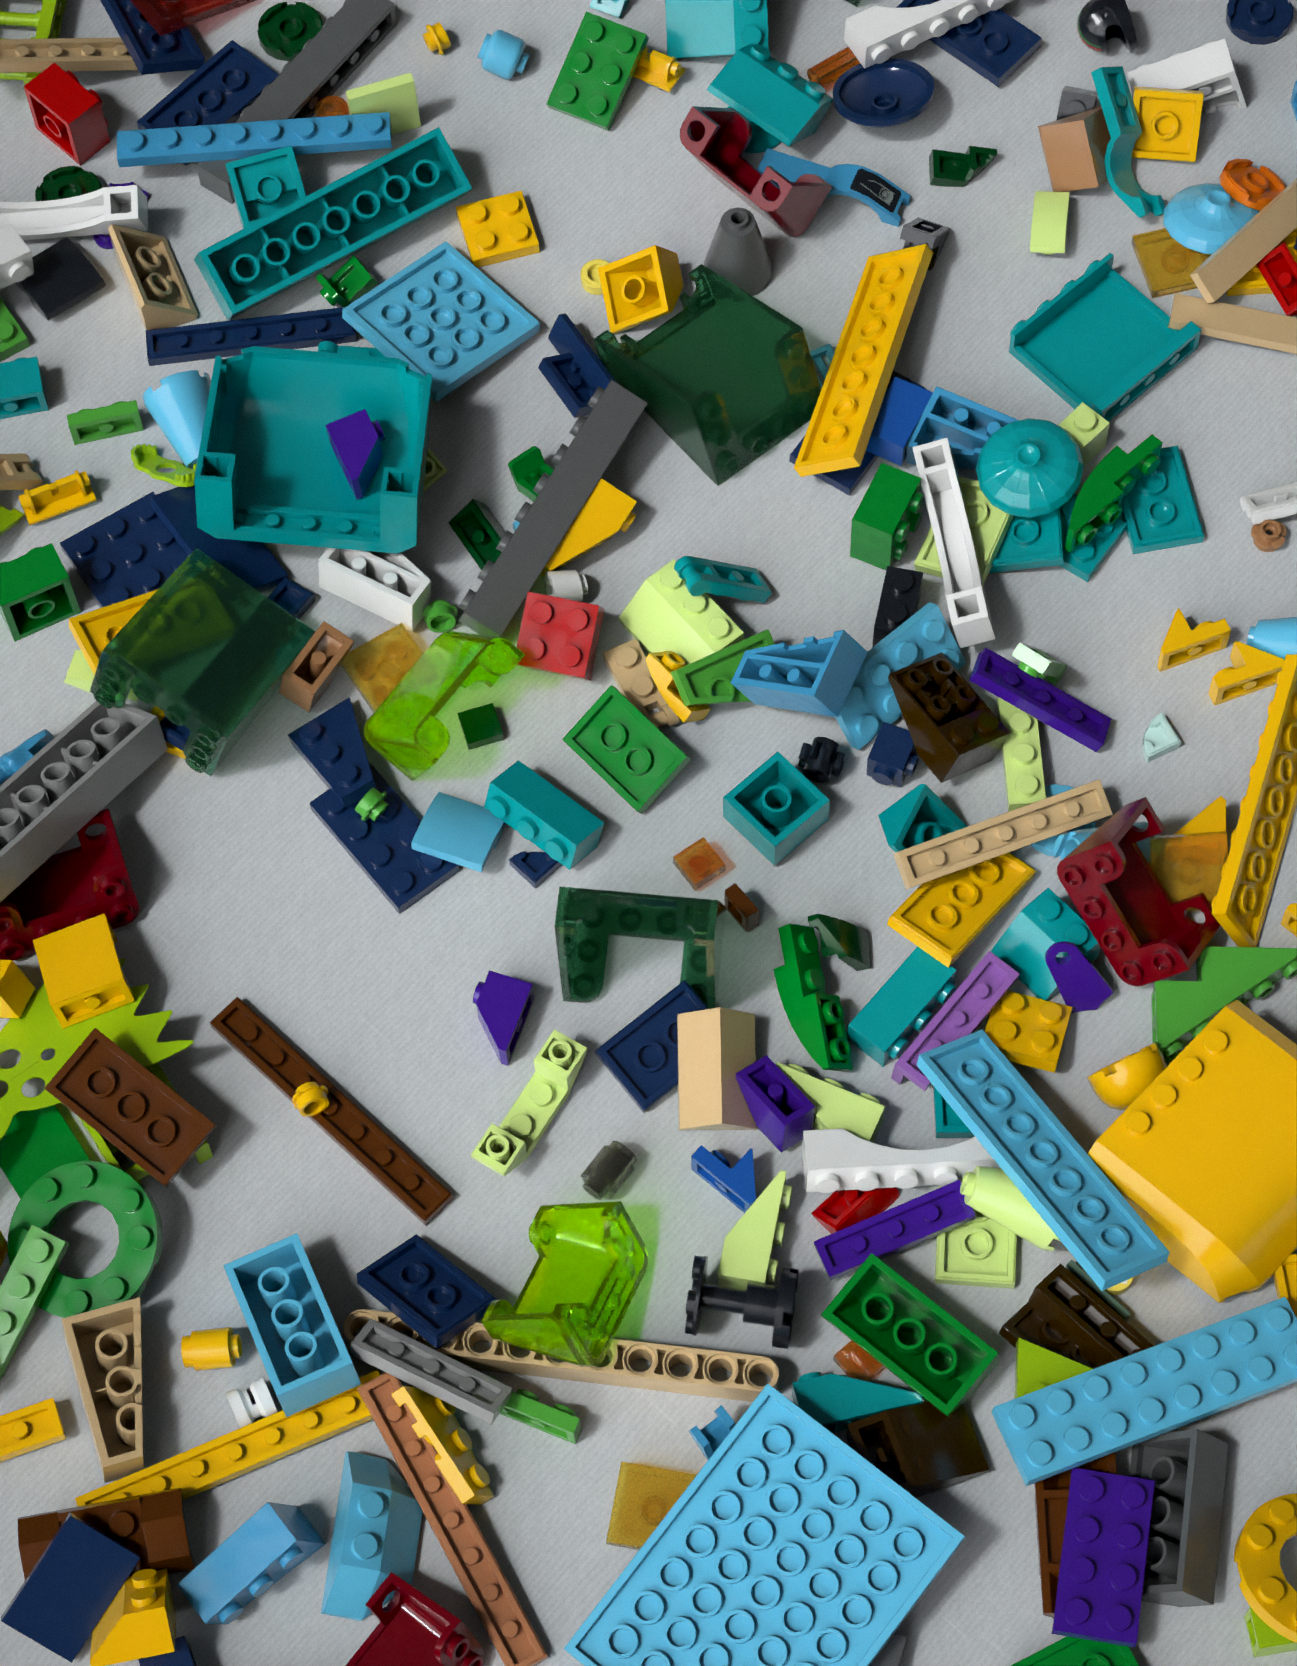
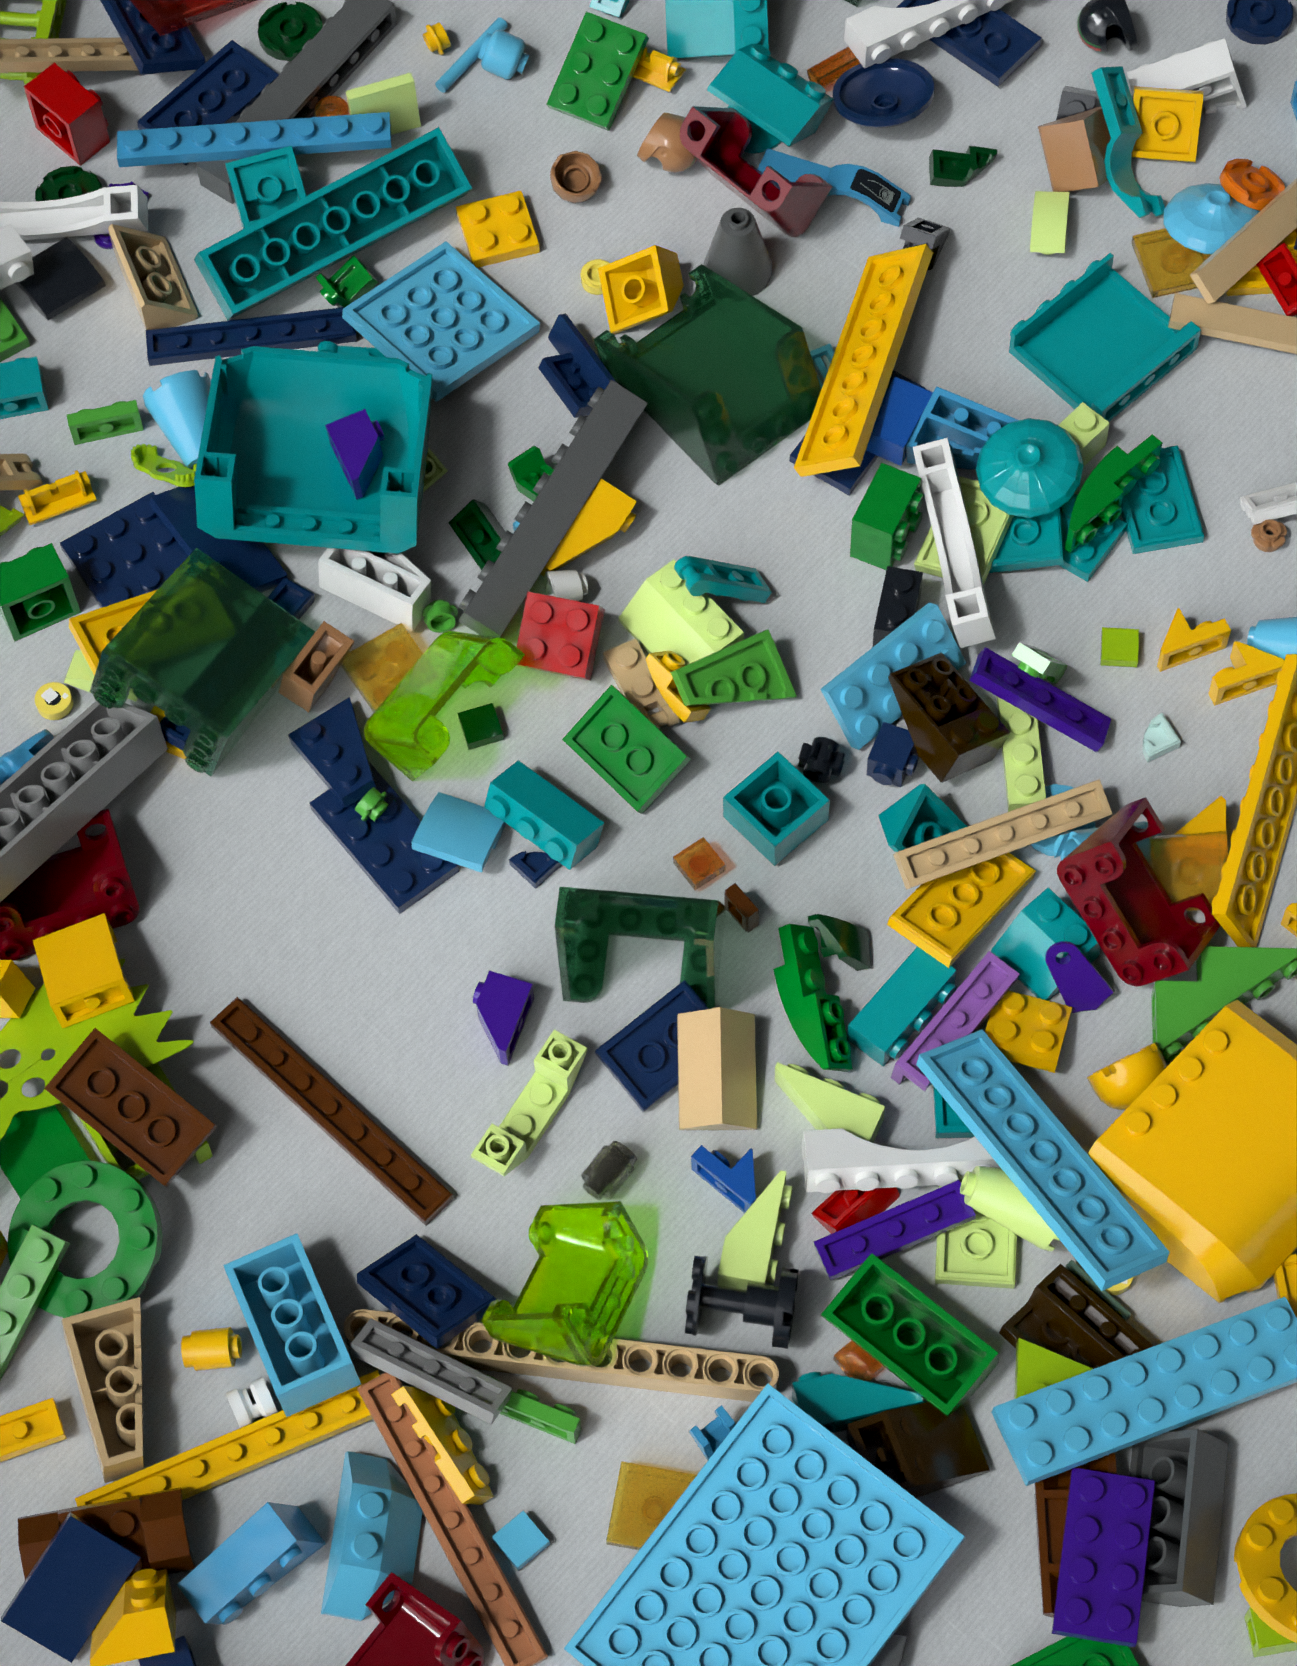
yellow plate [292,1082,329,1117] -> none
dark azure wedge [731,630,868,717] -> none
dark purple slope [736,1055,816,1153] -> none
none -> light yellow tile [35,682,73,720]
none -> medium azure bar [435,17,508,93]
none -> medium azure tile [492,1511,550,1571]
none -> medium nougat hair [550,151,602,203]
none -> medium nougat helmet [637,112,697,173]
none -> lime tile [1100,627,1139,667]

